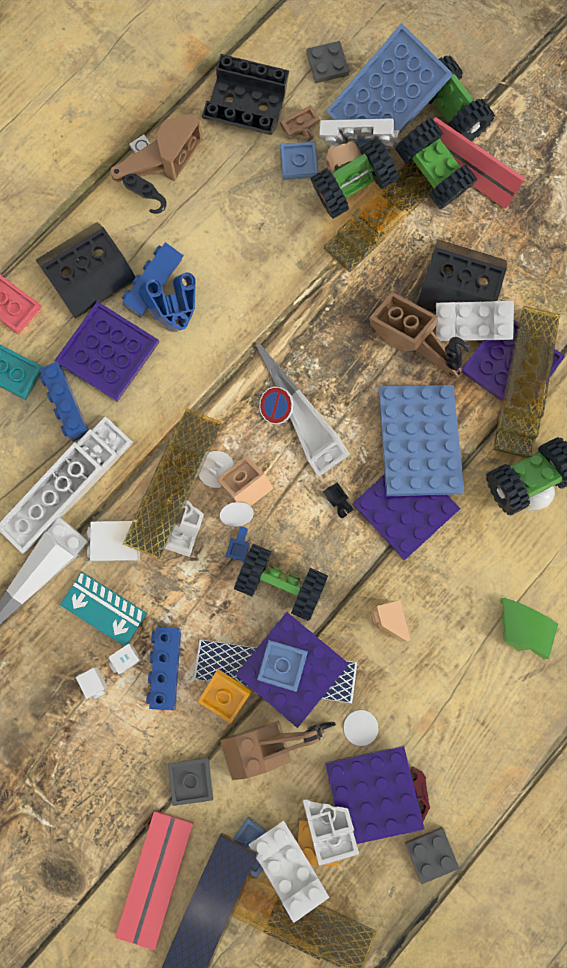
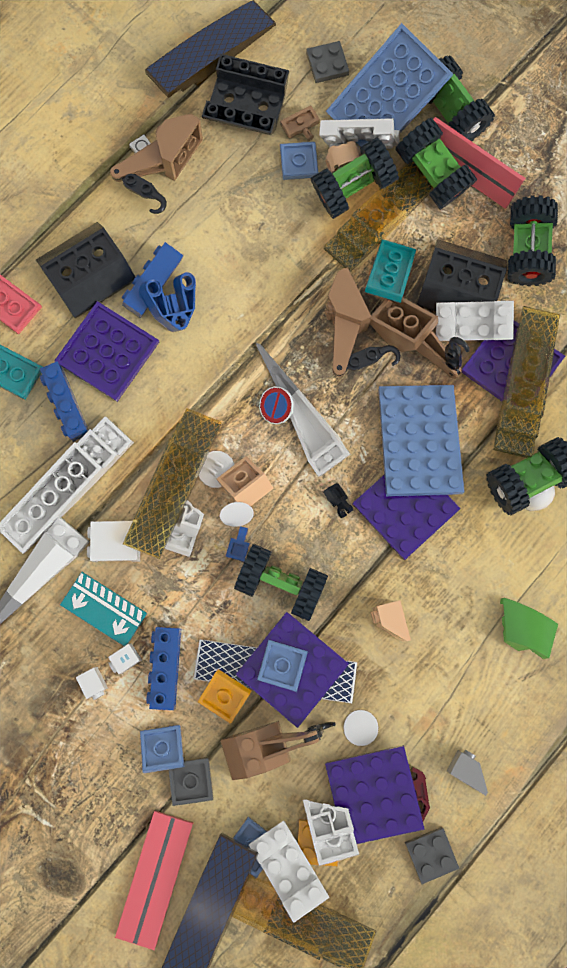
none -> medium blue tile [140,725,184,773]
none -> slope [145,0,276,98]
none -> medium nougat slope [325,267,401,377]
none -> teal tile [365,239,417,303]
none -> light grey slope [447,750,488,796]
none -> black plate [507,195,558,286]

